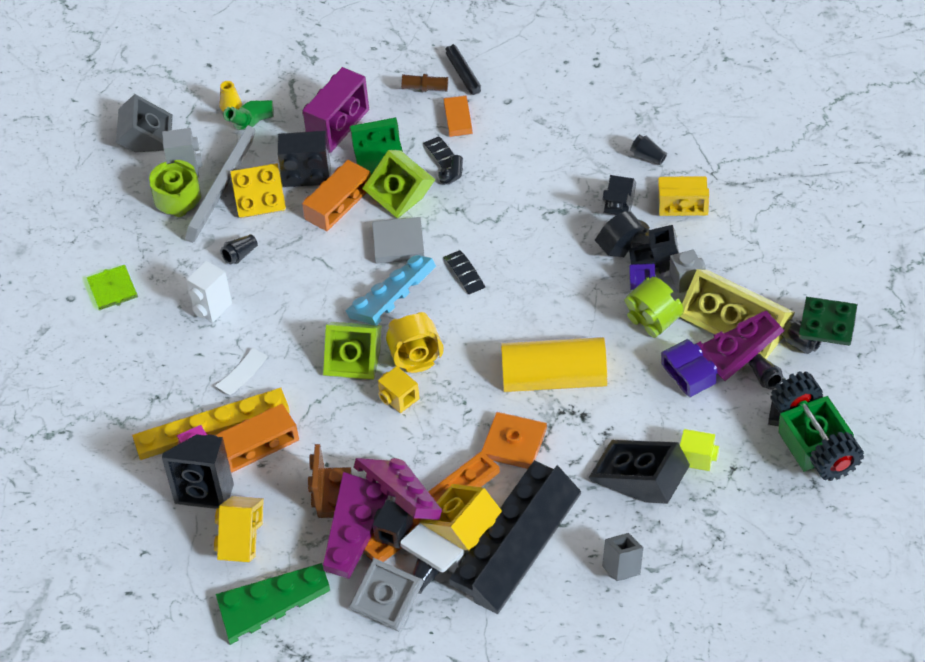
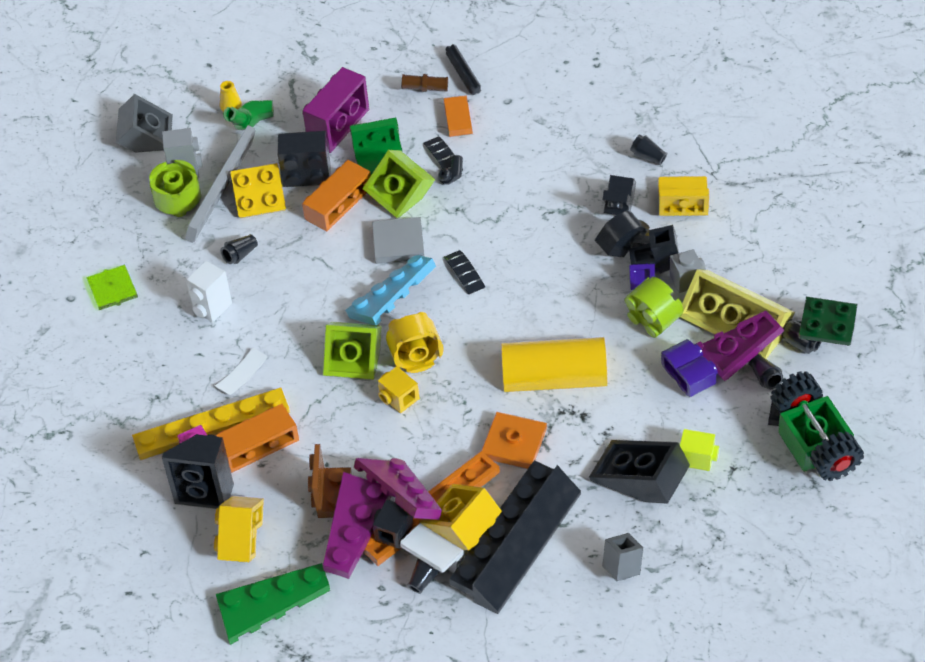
light grey tile [348,558,424,632] -> none

